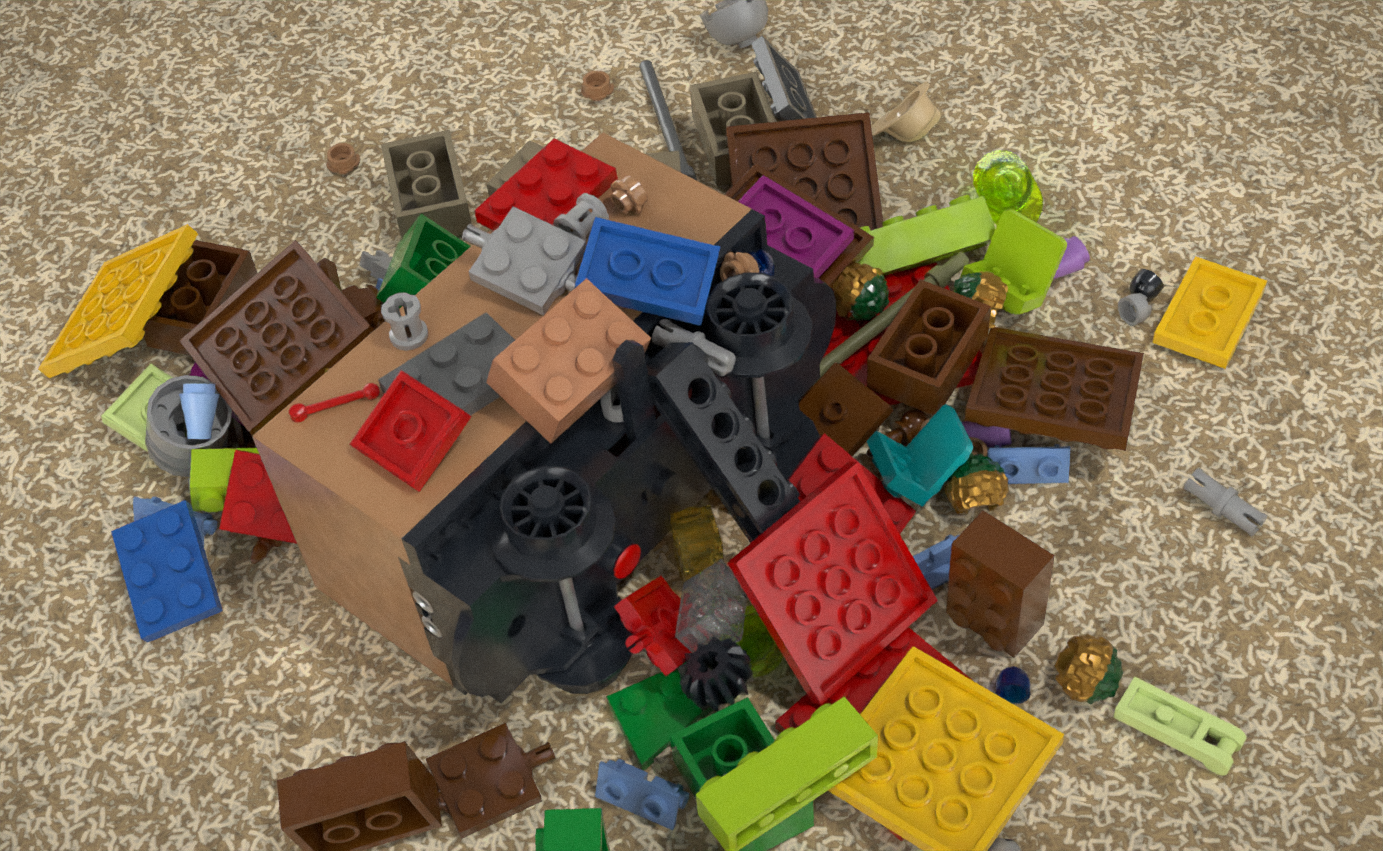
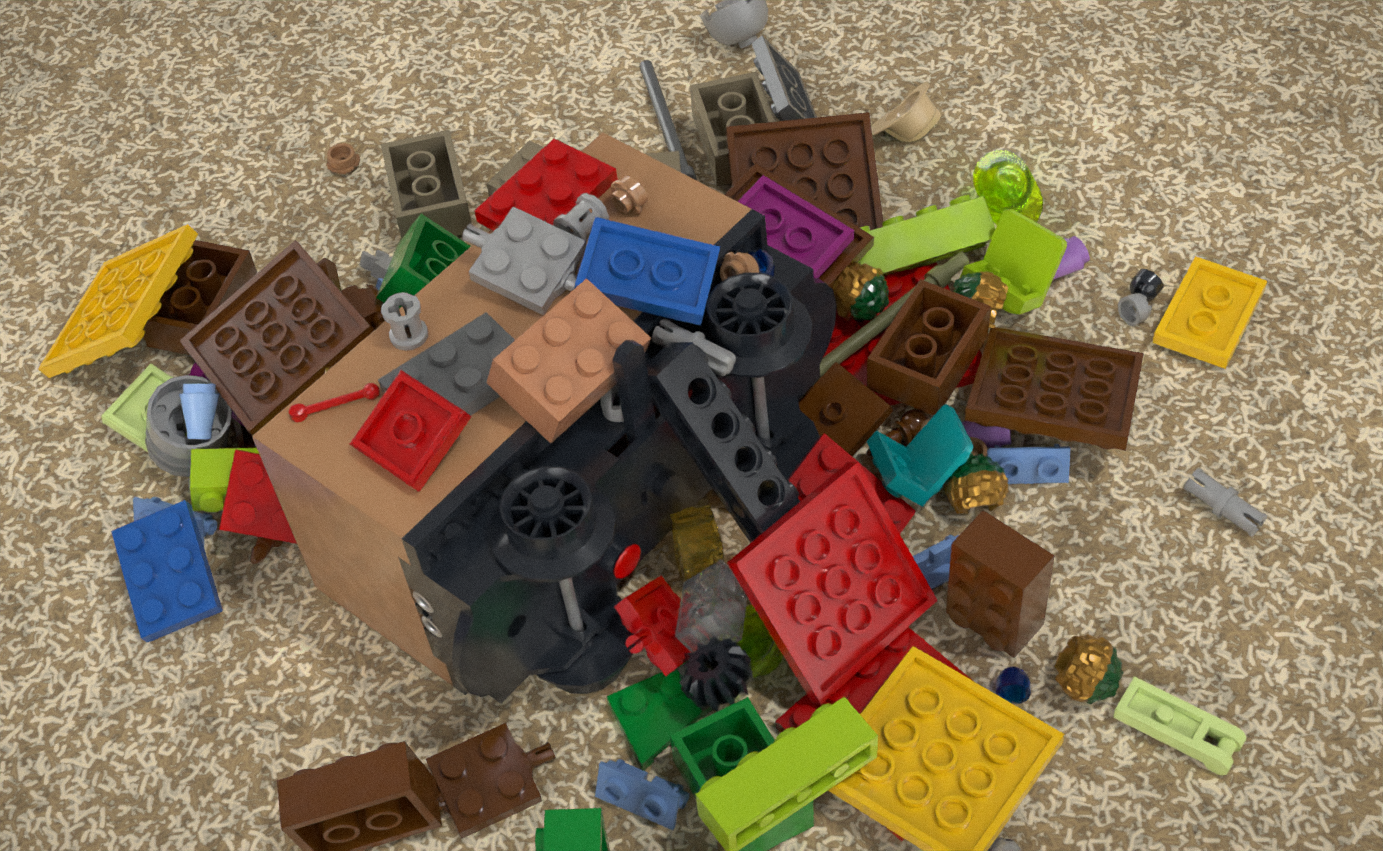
medium nougat plate [581,70,614,101] -> none

